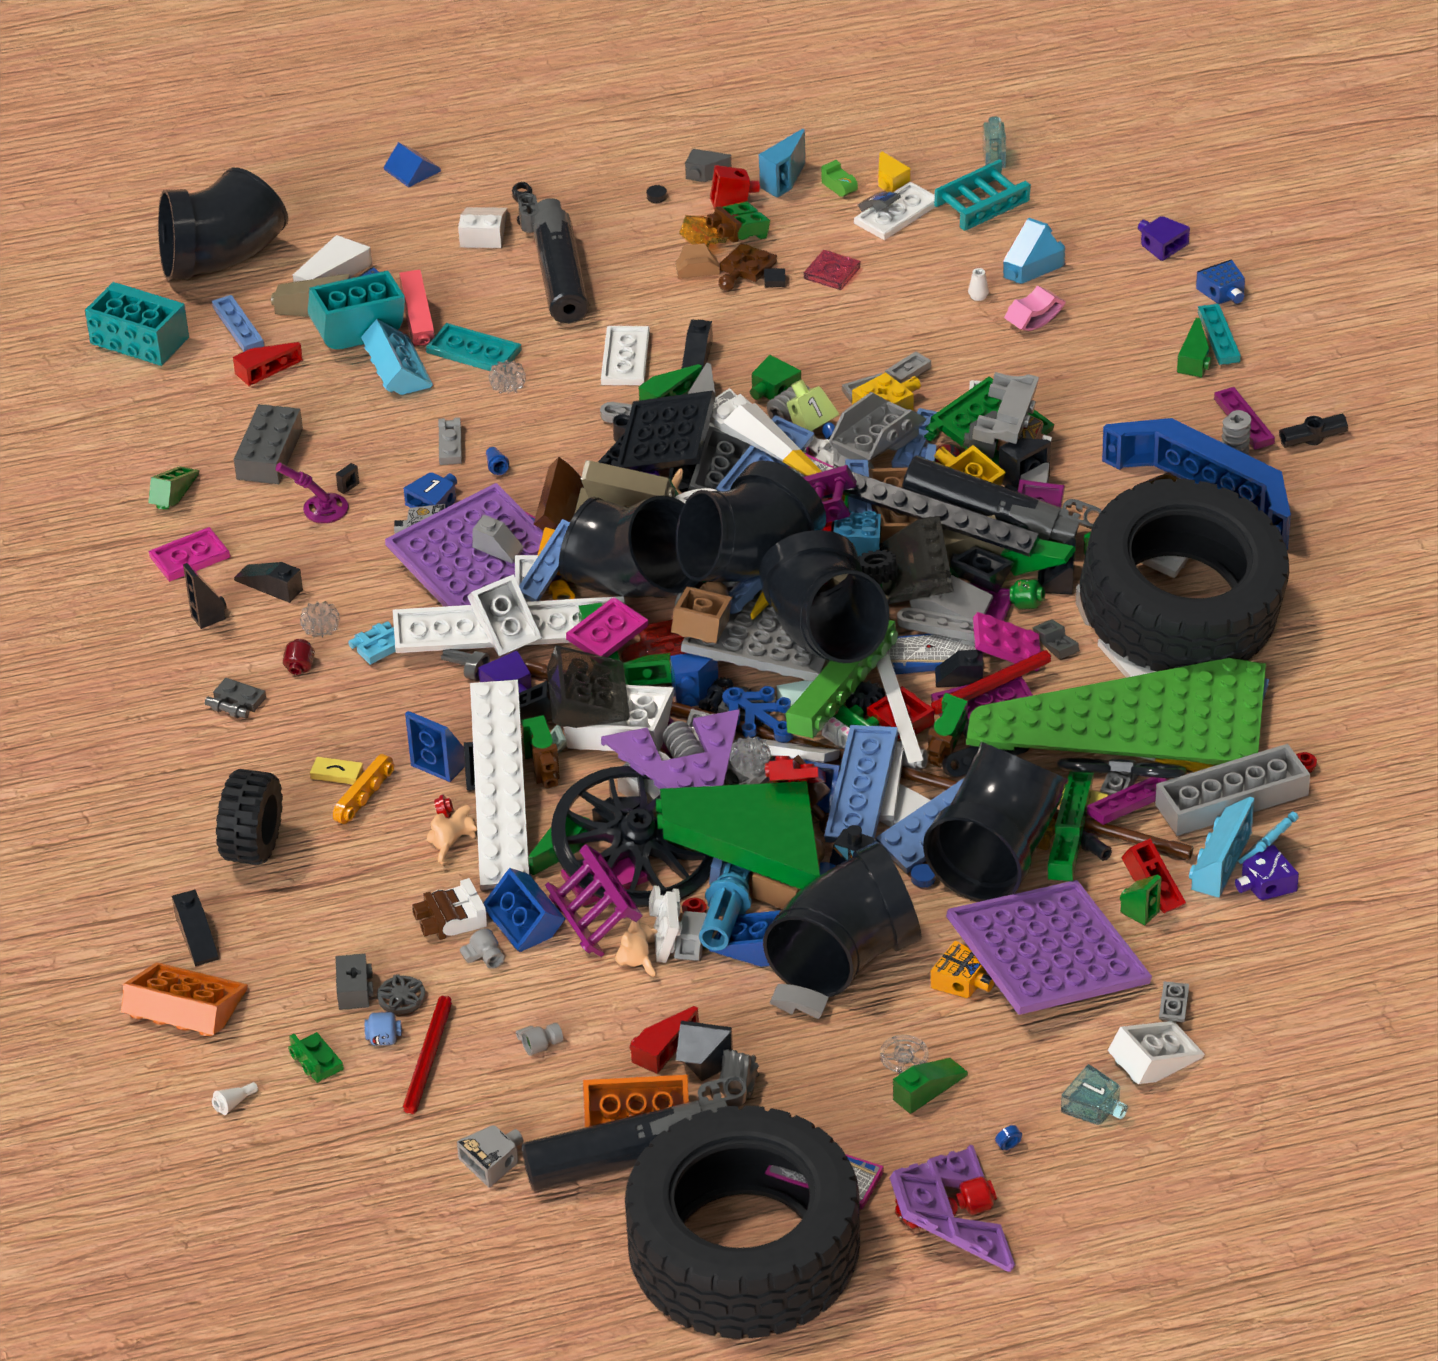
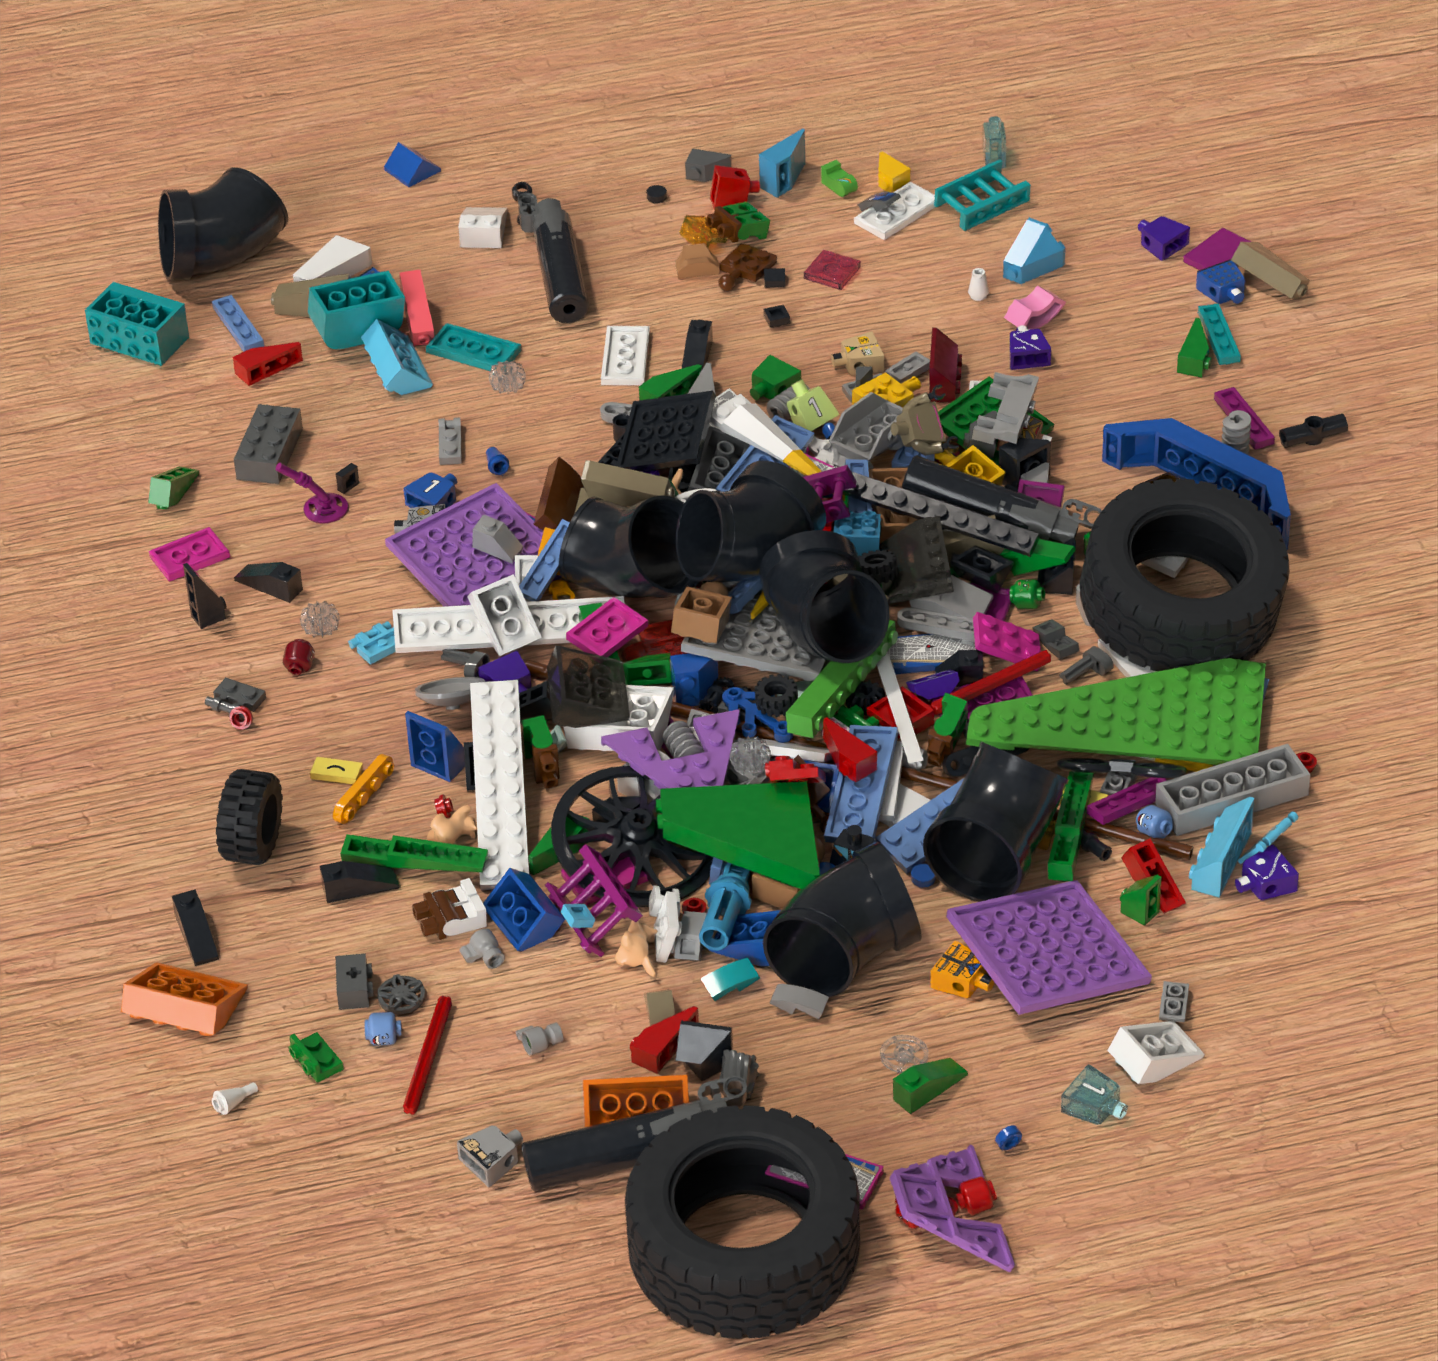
none -> red plate [229,706,253,730]
none -> black slope [320,861,399,903]
none -> green slope [340,834,488,872]
none -> light grey dish [415,677,485,710]
none -> medium azure plate [561,904,595,928]
none -> dark tan slope [644,989,675,1026]
none -> teal slope [701,958,760,1001]
none -> black tyre [755,674,798,717]
none -> black plate [763,305,790,328]
none -> red slope [823,717,877,782]
none -> tan torso [831,331,884,375]
none -> dark grey slope [856,366,873,388]
none -> dark tan torso [891,385,959,455]
none -> dark purple slope [906,670,959,700]
none -> dark red slope [929,327,962,403]
none -> dark purple torso [1009,325,1051,370]
none -> dark grey piece [1059,646,1114,685]
none -> medium blue head [1136,805,1173,839]
none -> magenta tile [1183,227,1251,270]
none -> dark tan slope [1231,242,1310,299]

